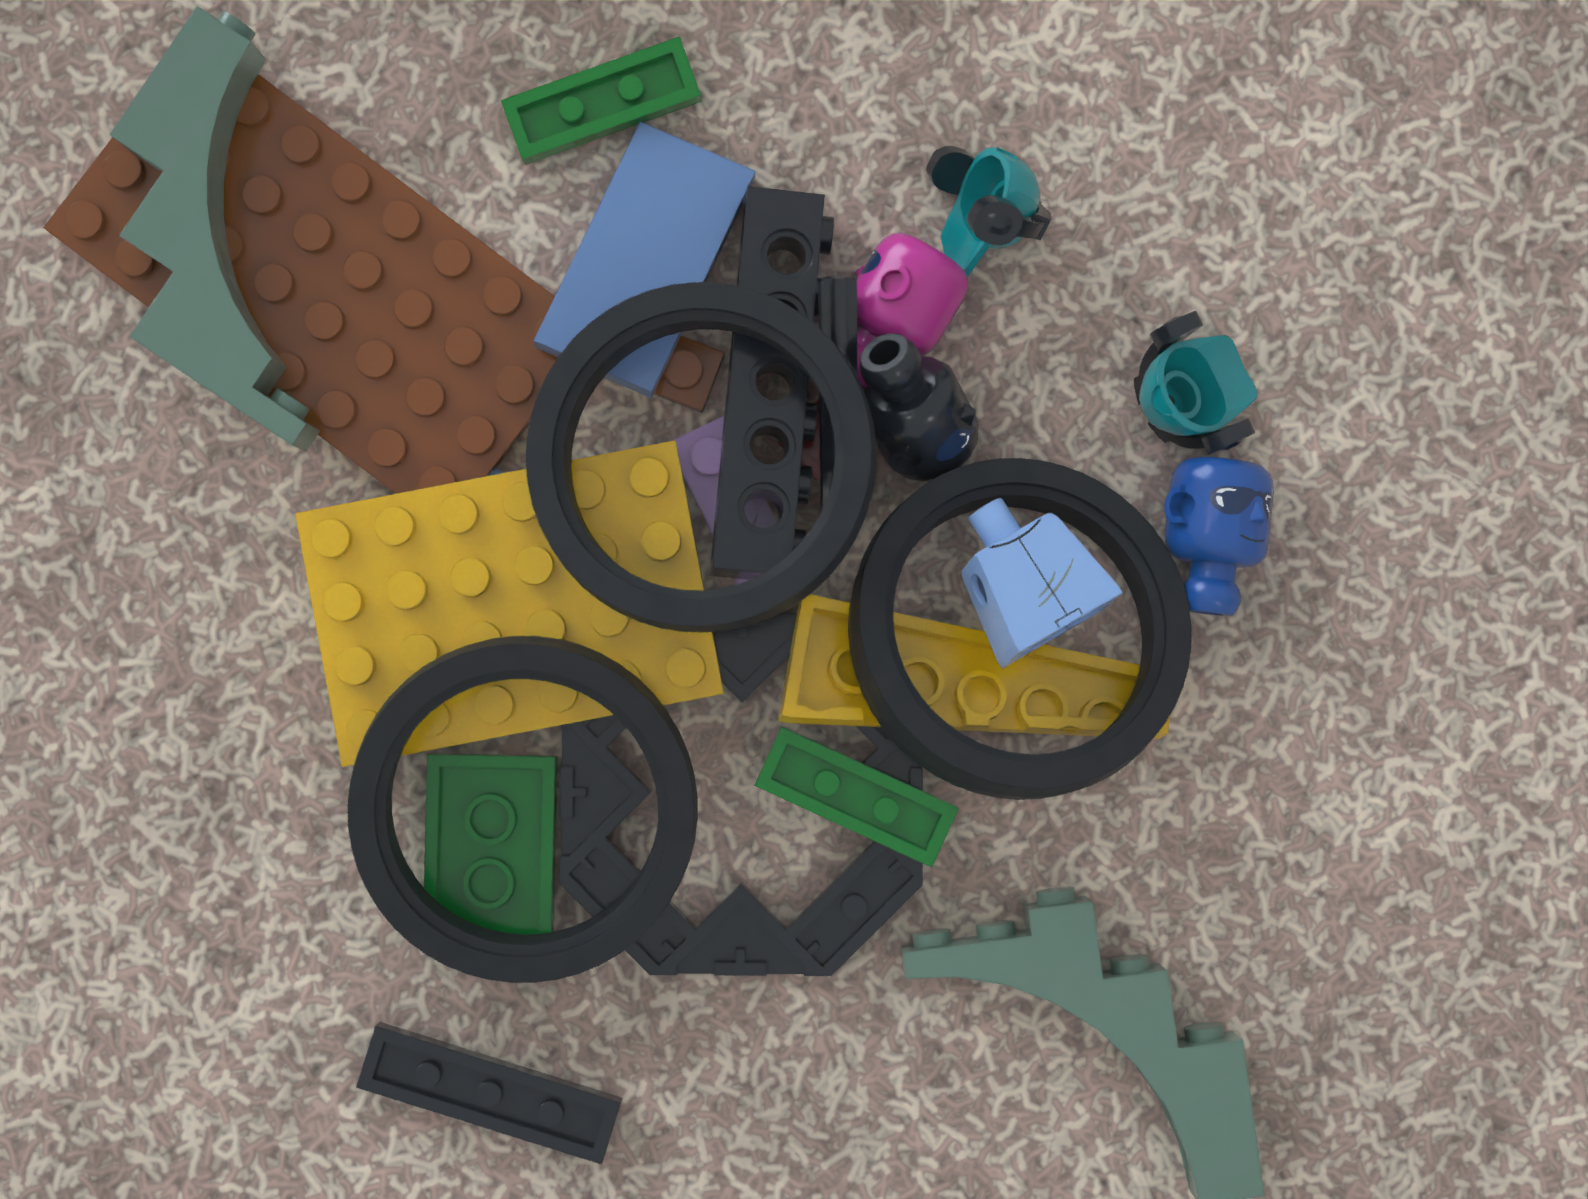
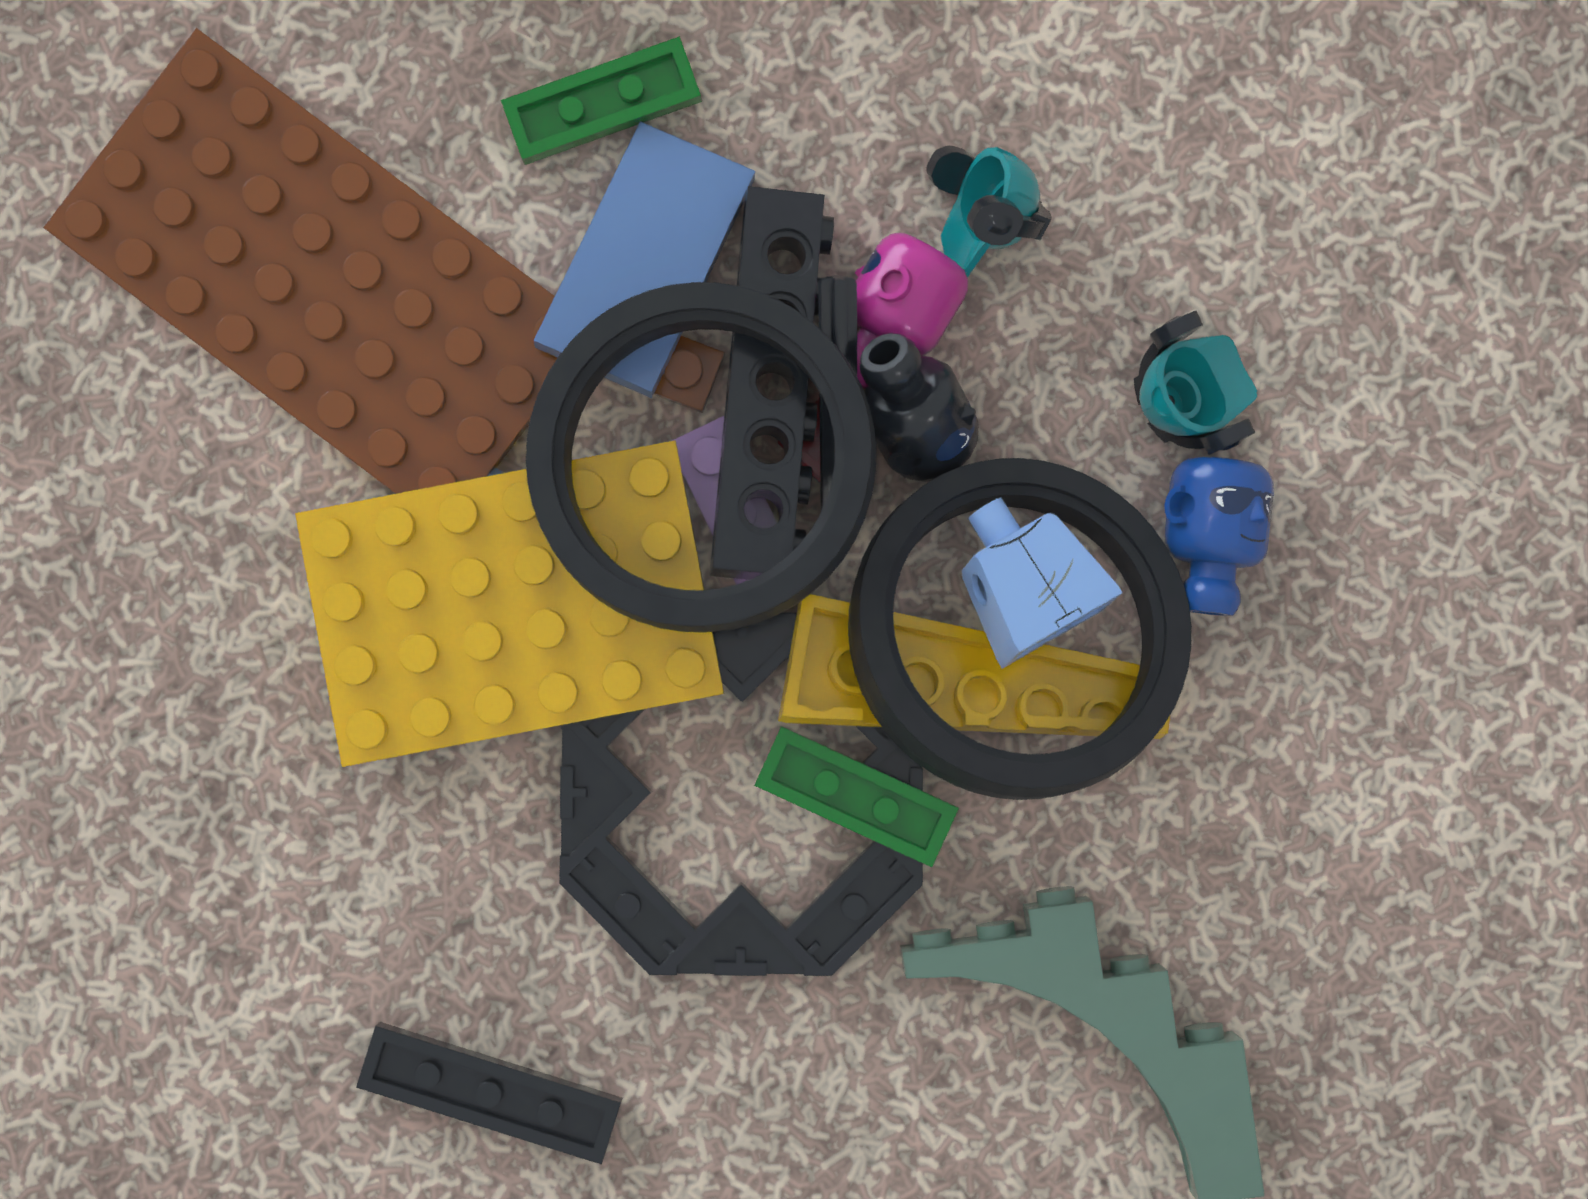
sand green arch [109,6,320,452] -> none
black tyre [347,636,698,983] -> none
green plate [424,753,558,934] -> none

